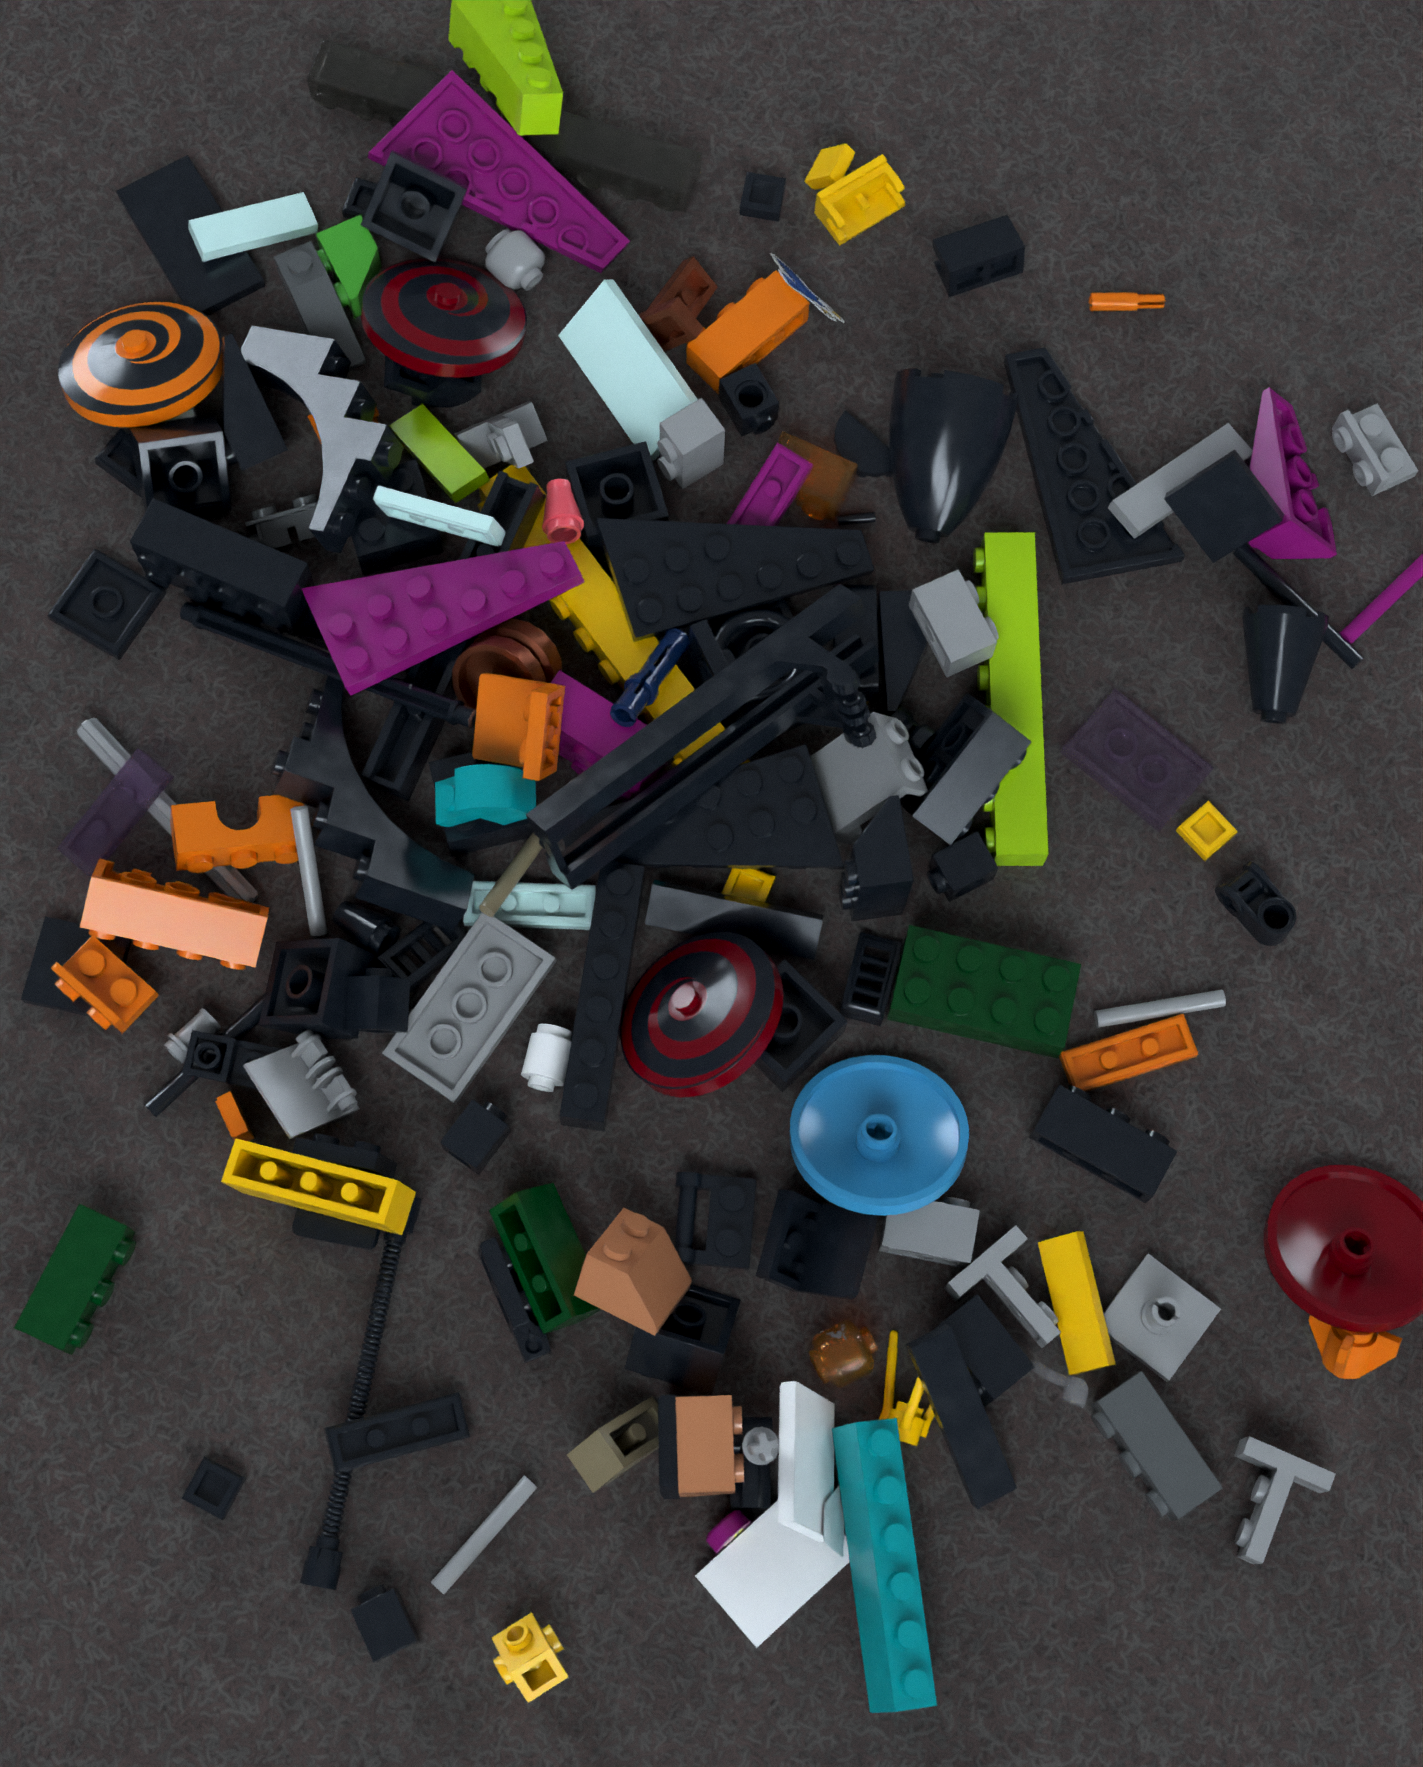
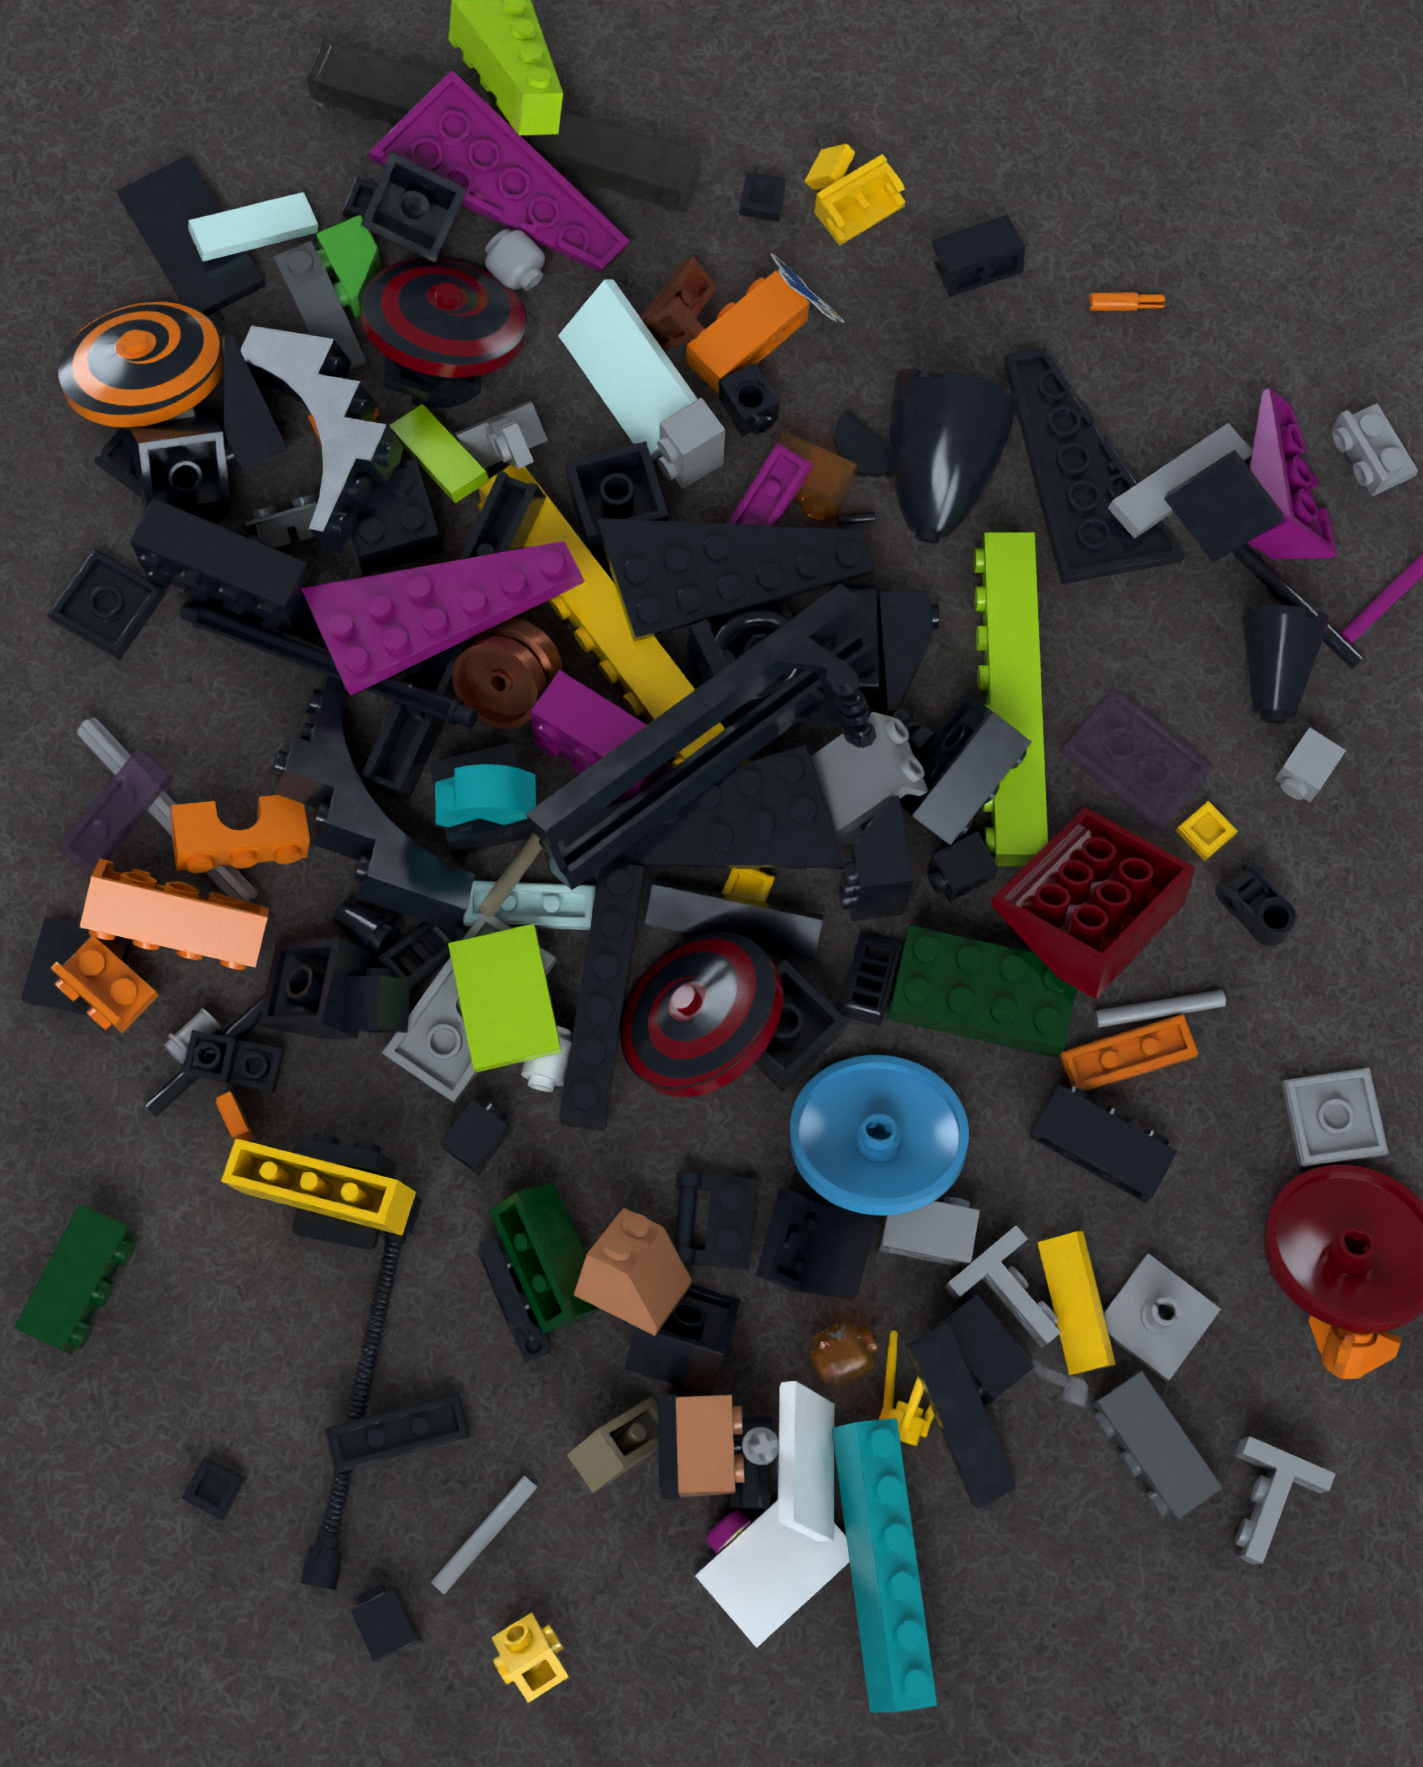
light grey hinge [243,1030,359,1139] -> none
light grey bar [290,806,328,936] -> none
light aqua tile [373,485,506,547] -> none
orange bracket [472,673,565,781] -> none
coral cone [542,479,584,544] -> none
dark blue pin [610,628,690,727] -> none
white sticker [823,1485,844,1557] -> none
light grey brick [909,570,999,678] -> none
none -> lime tile [448,924,562,1073]
none -> dark red slope [991,807,1196,999]
none -> light grey brick [1274,727,1346,802]
none -> light grey tile [1281,1068,1389,1168]

